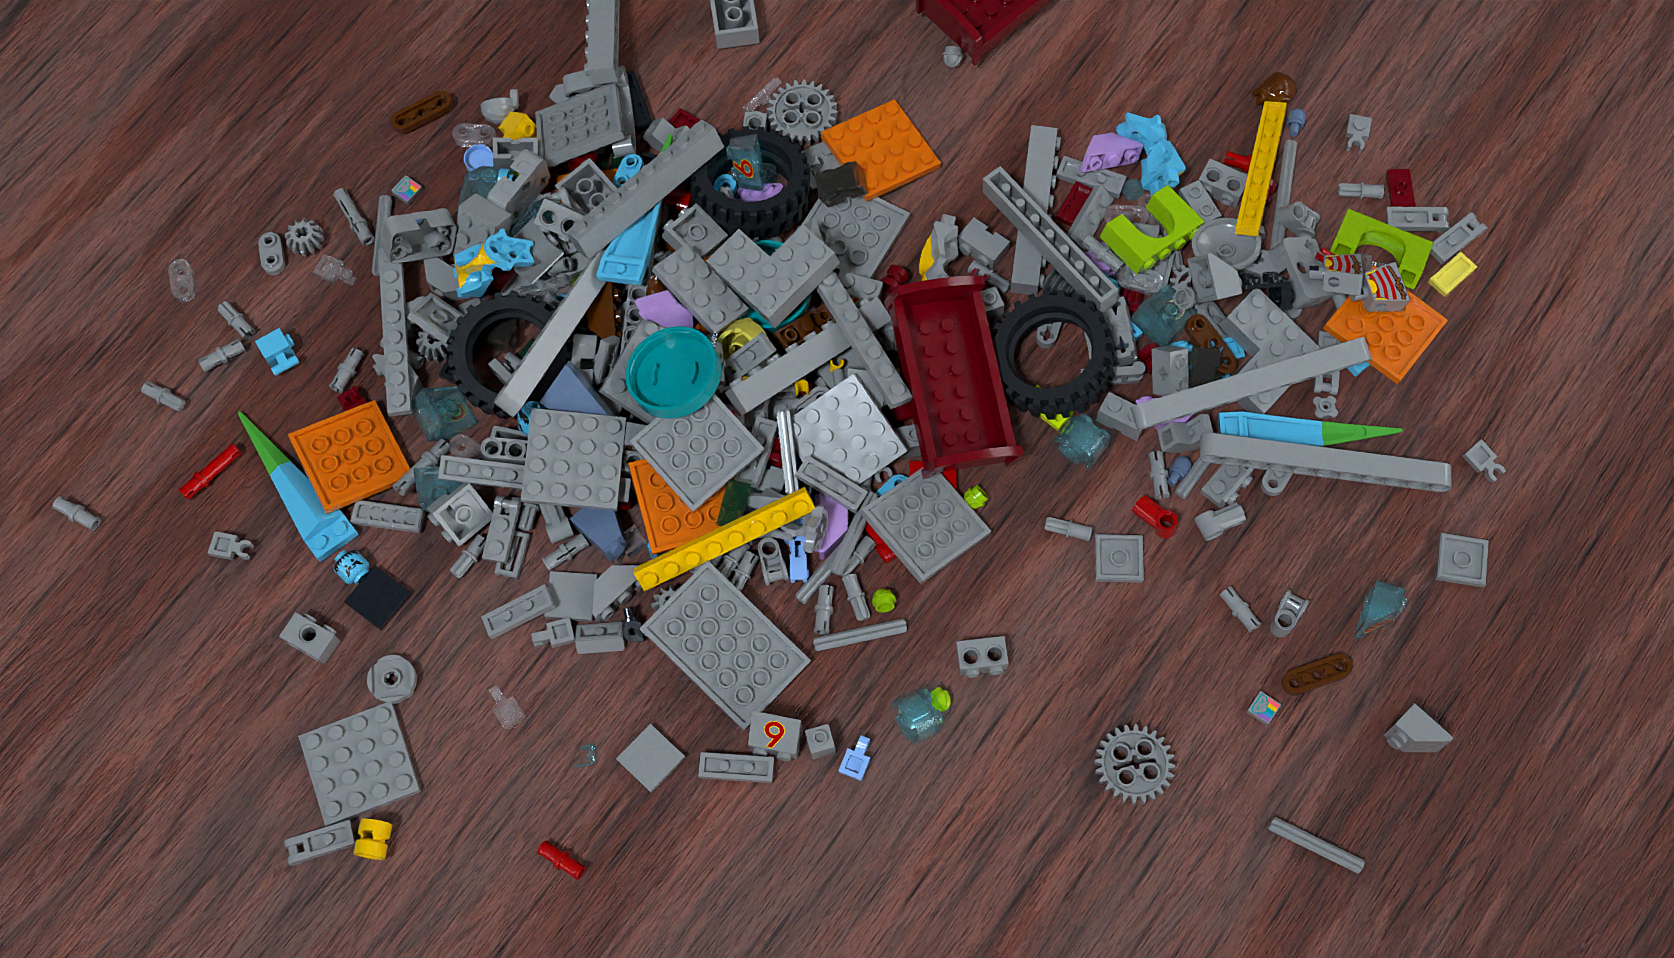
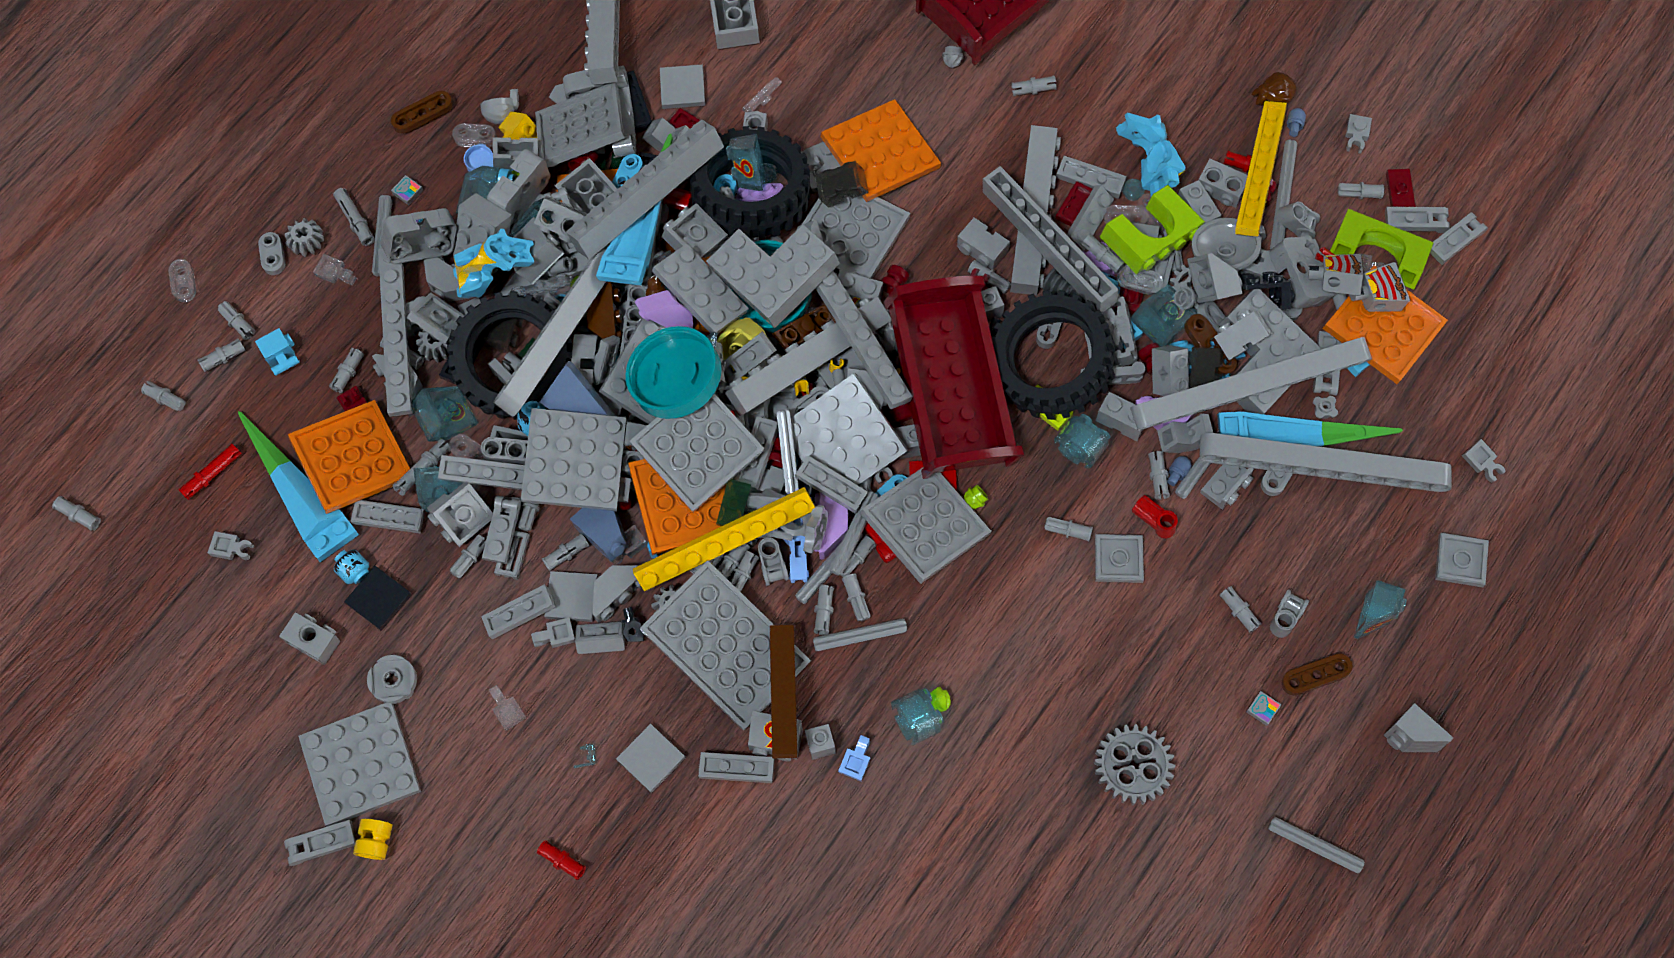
dark red tile [490,267,516,293] -> none
light grey piece [539,504,574,544] -> none
light grey gear [767,79,838,146] -> none
lime plate [872,588,896,613] -> none
light grey hips [919,214,958,281] -> none
light grey brick [956,636,1008,678] -> none
lavender slope [1080,132,1144,173] -> none
light grey piece [1194,502,1246,541] -> none
light yellow tile [1428,252,1477,297] -> none
none -> light grey tile [660,64,705,109]
none -> reddish brown tile [770,625,797,759]
none -> light grey pin [1011,75,1056,97]
none -> light grey brick [1214,310,1272,360]

